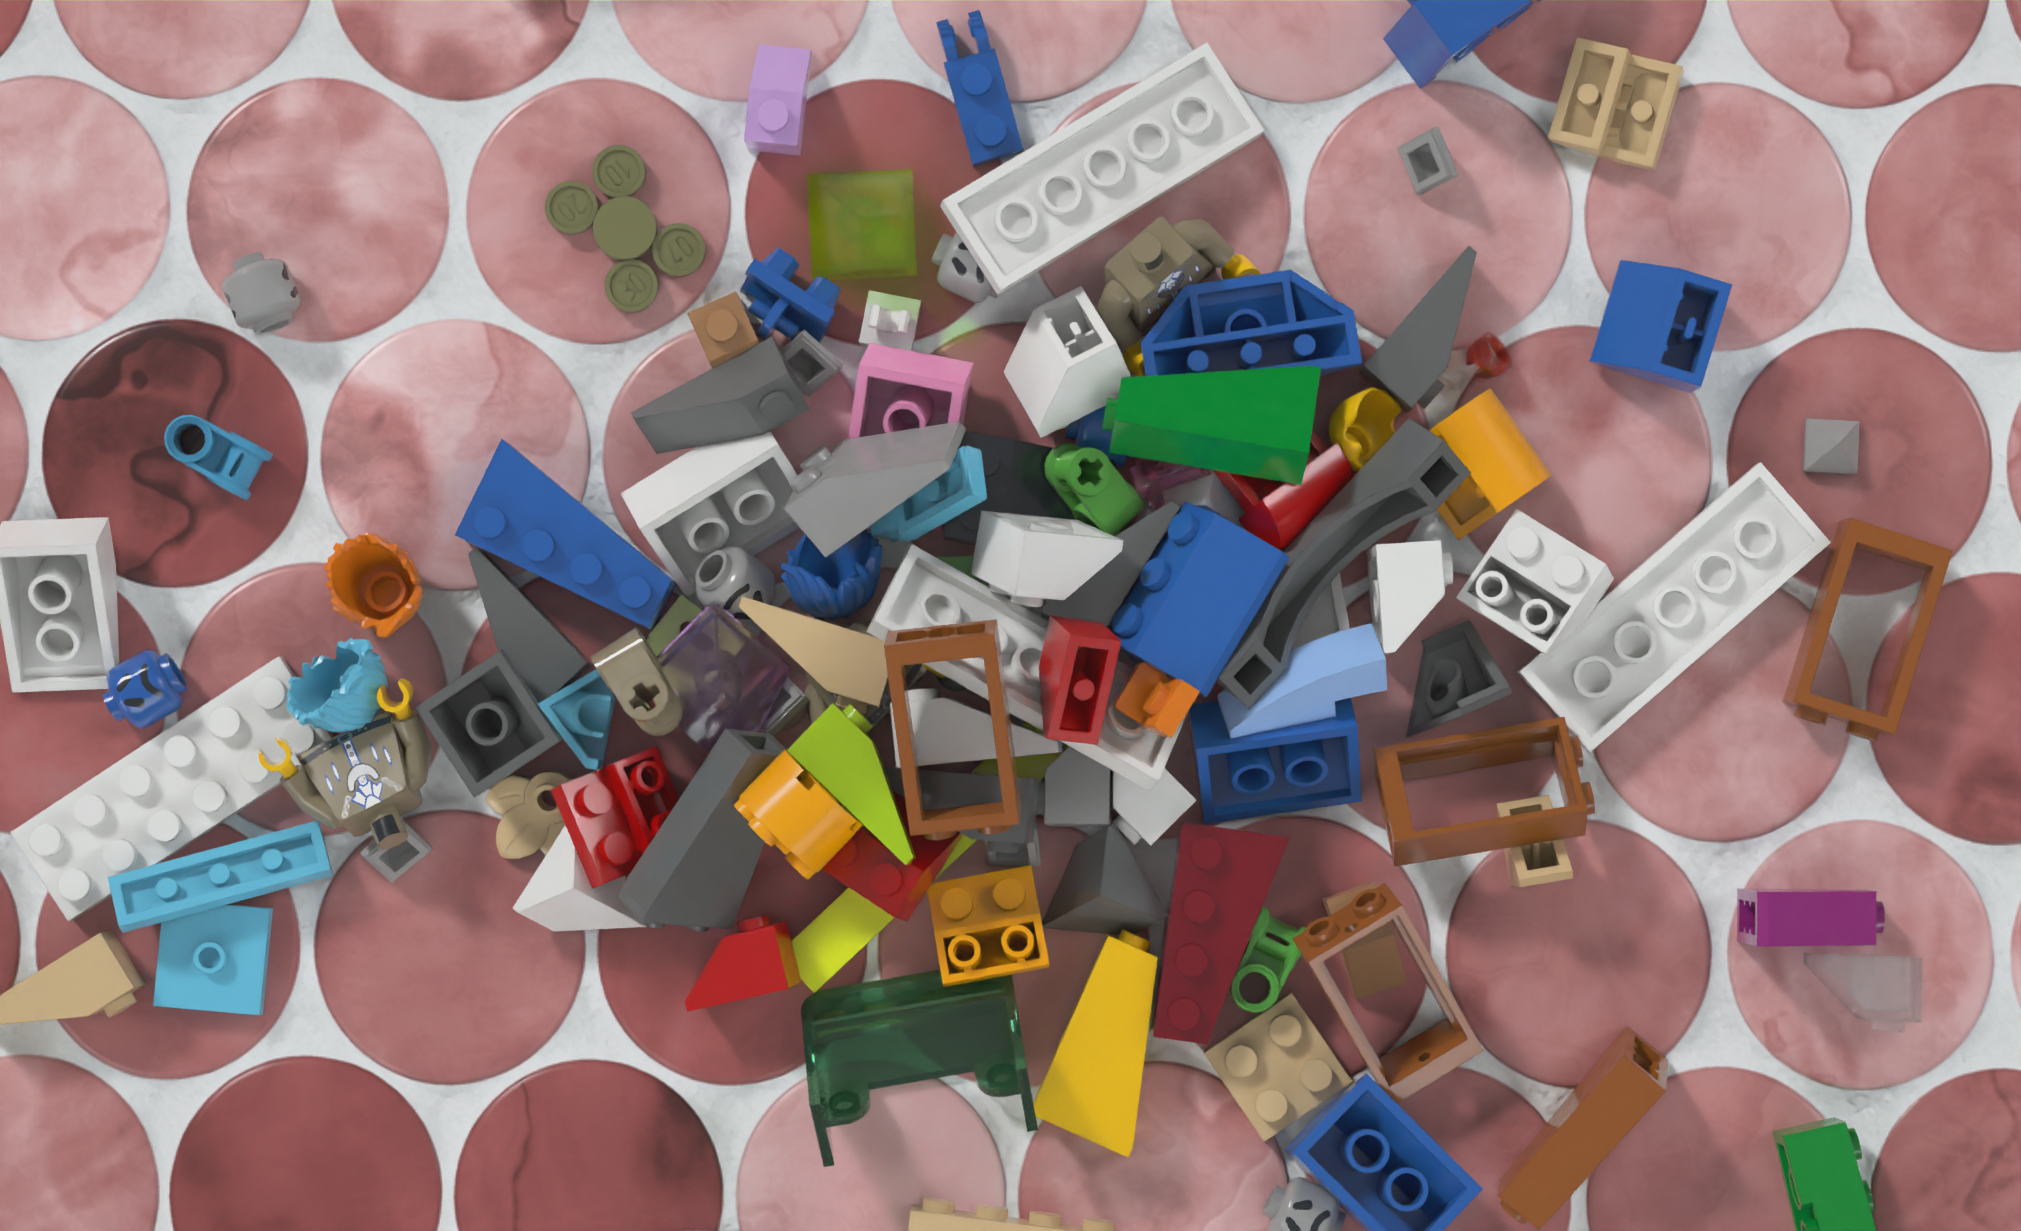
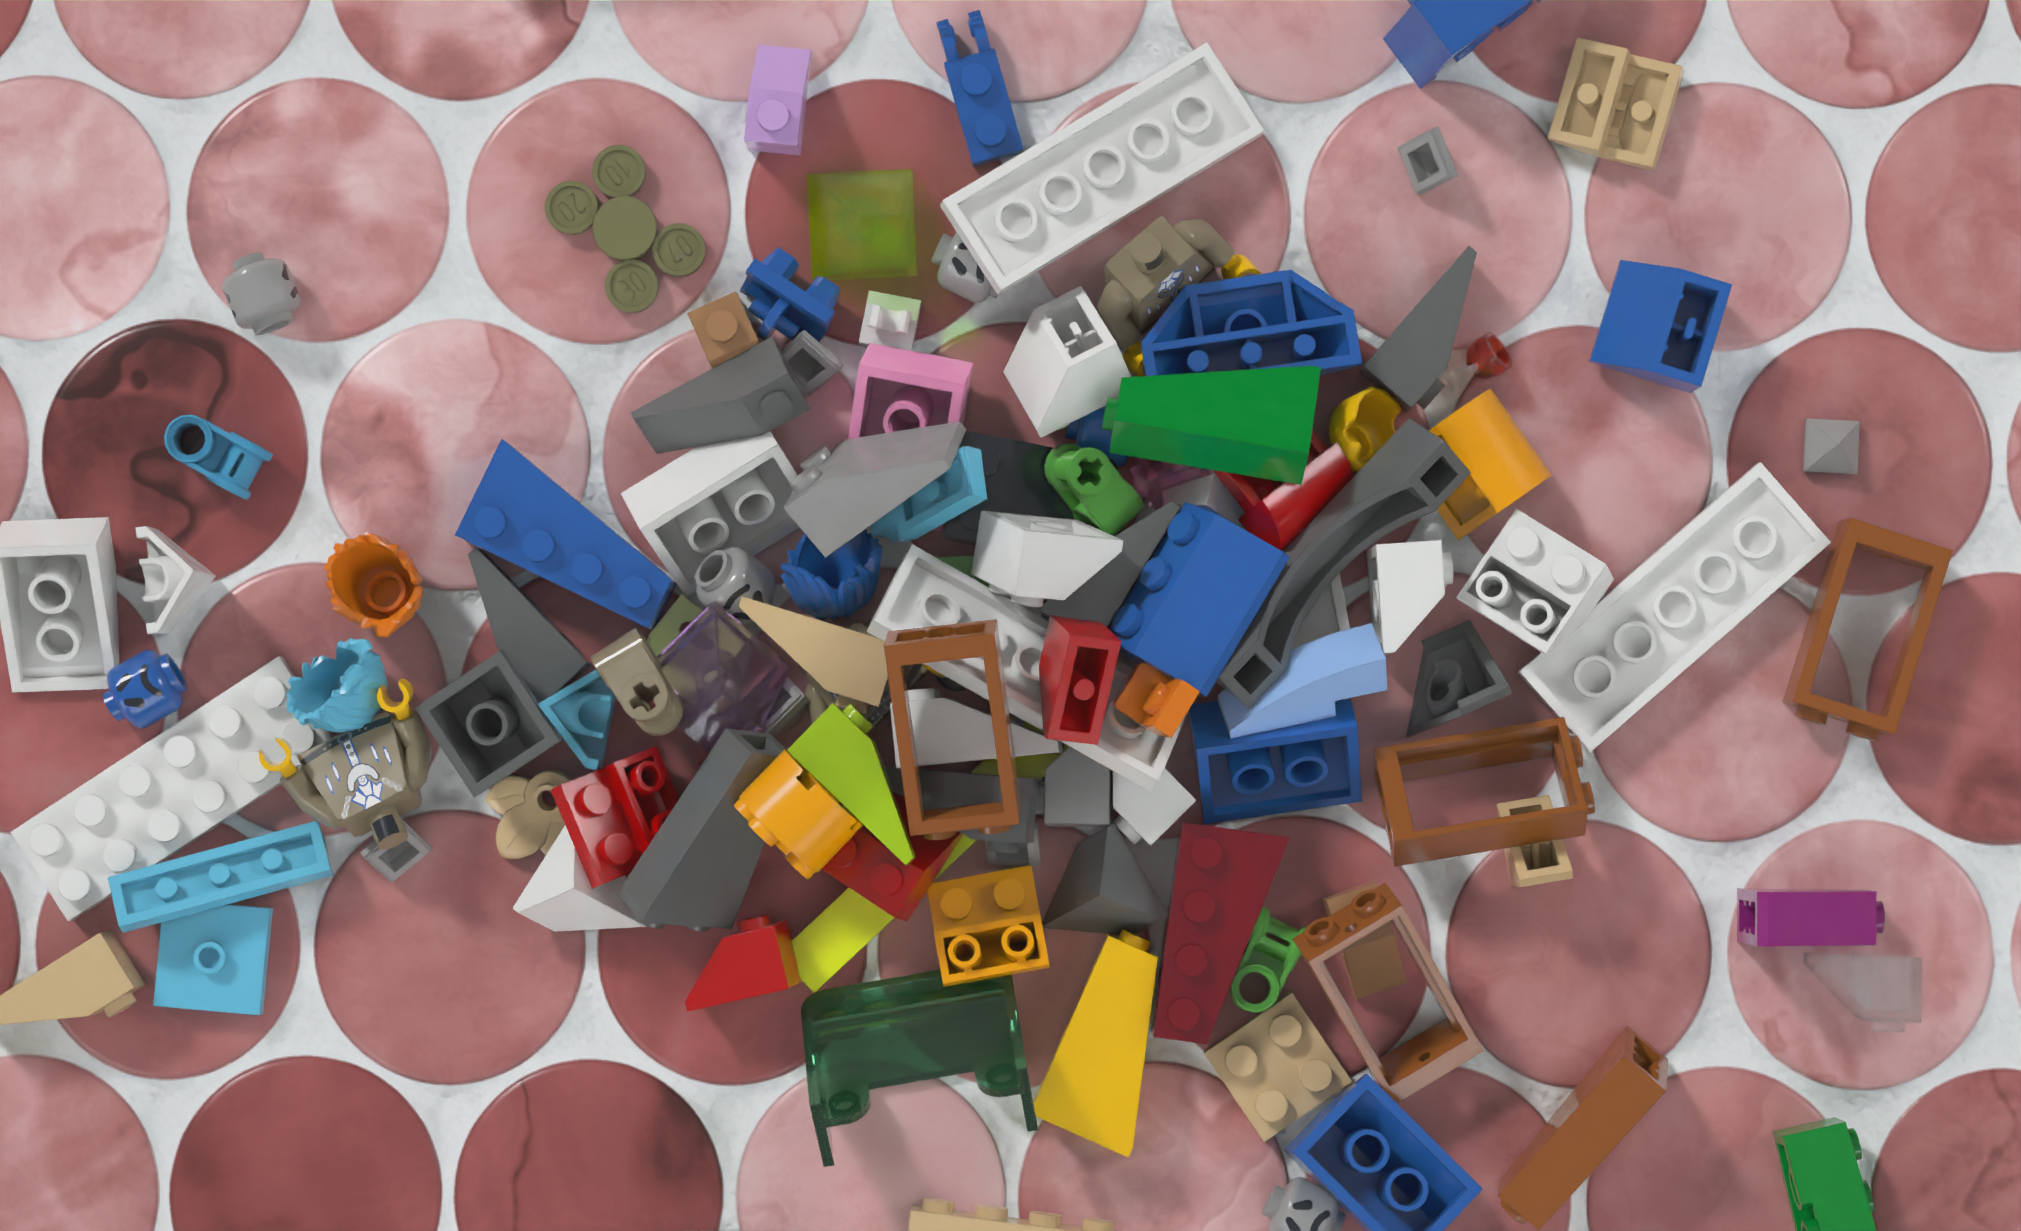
none -> white slope [136,526,216,636]

